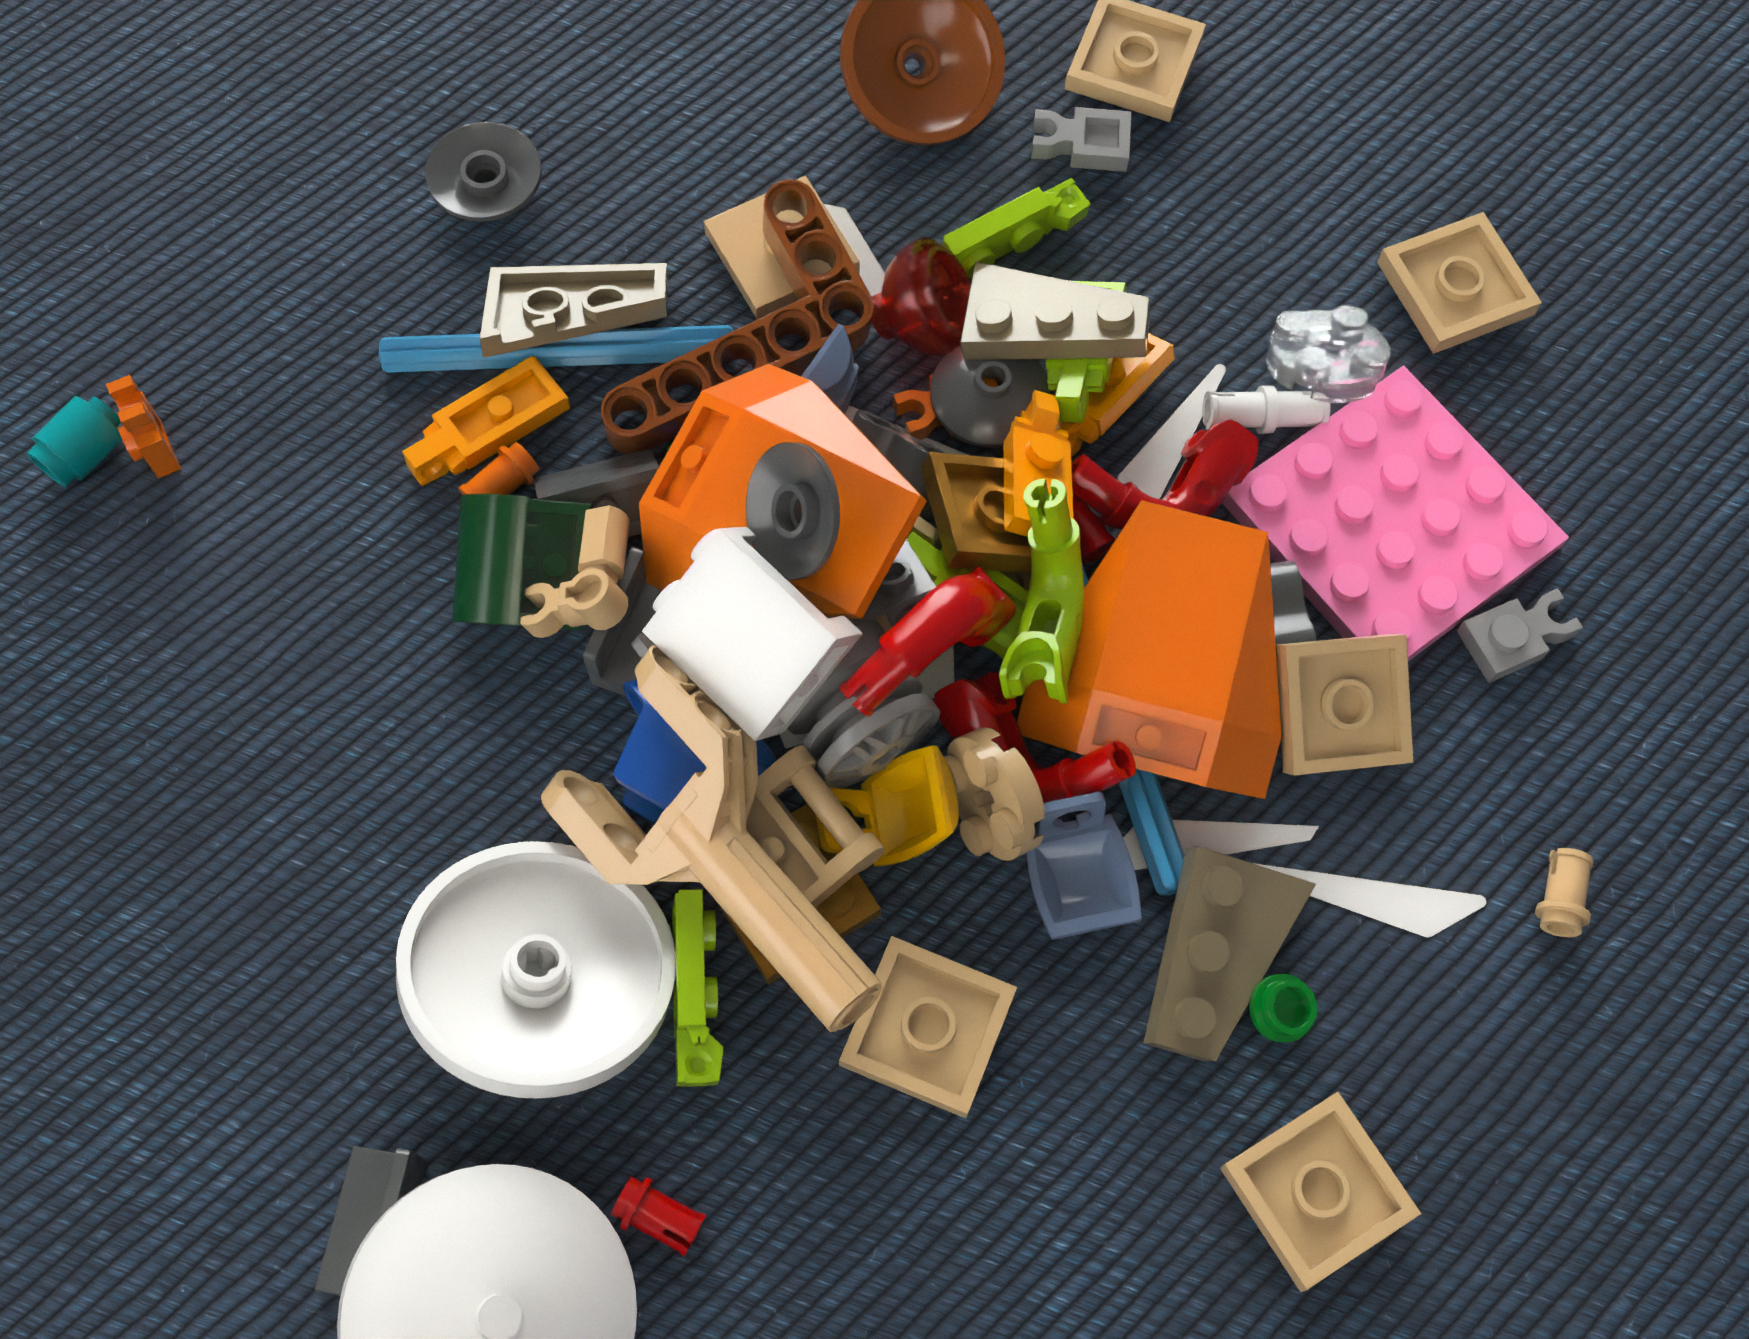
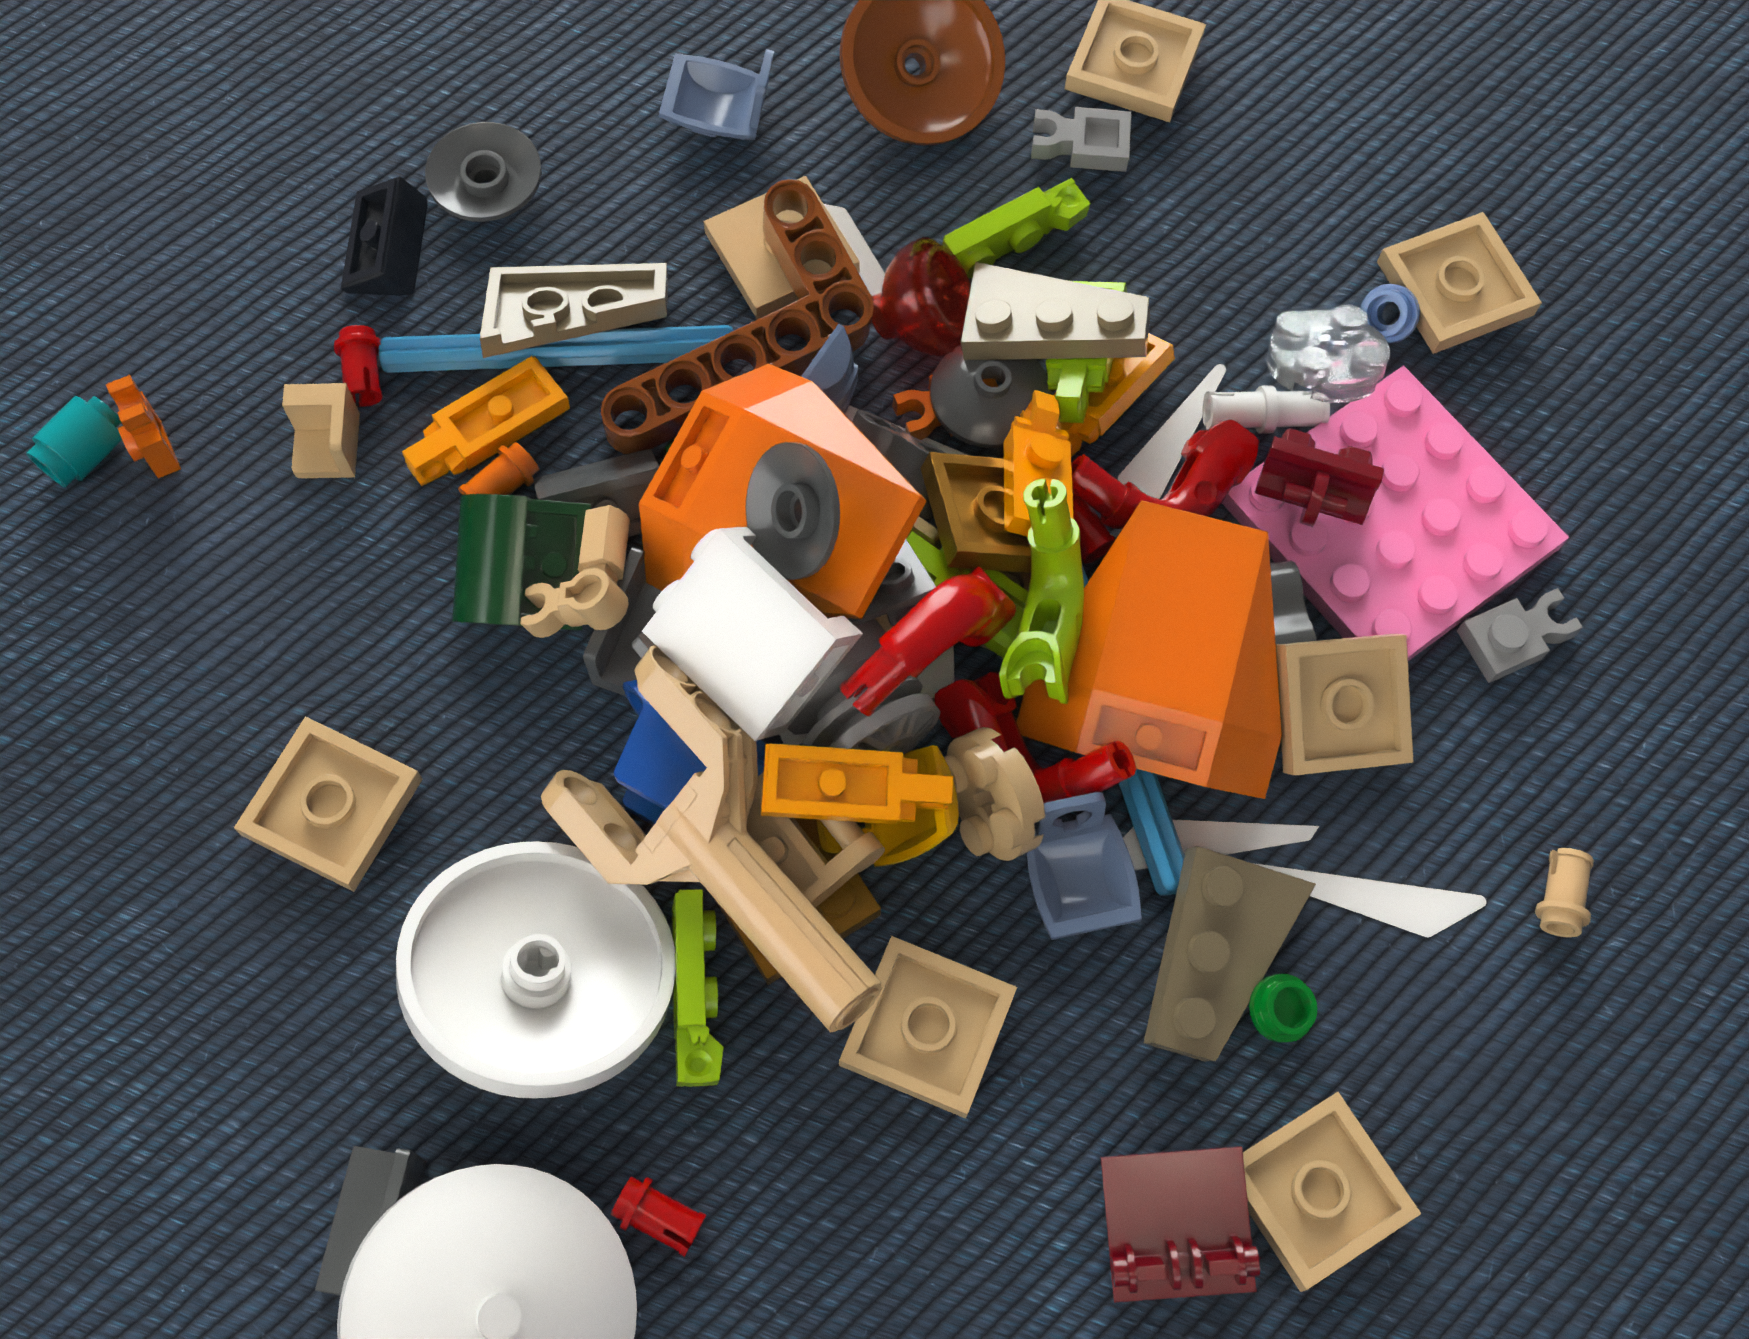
none -> tan plate [234,716,423,892]
none -> tan panel [282,383,360,478]
none -> red pin [334,325,382,407]
none -> black slope [341,176,428,296]
none -> sand blue piece [659,49,774,141]
none -> light orange hinge [760,743,953,824]
none -> dark red hinge [1100,1146,1260,1303]
none -> dark red hips [1255,428,1384,527]
none -> medium blue plate [1359,284,1420,343]

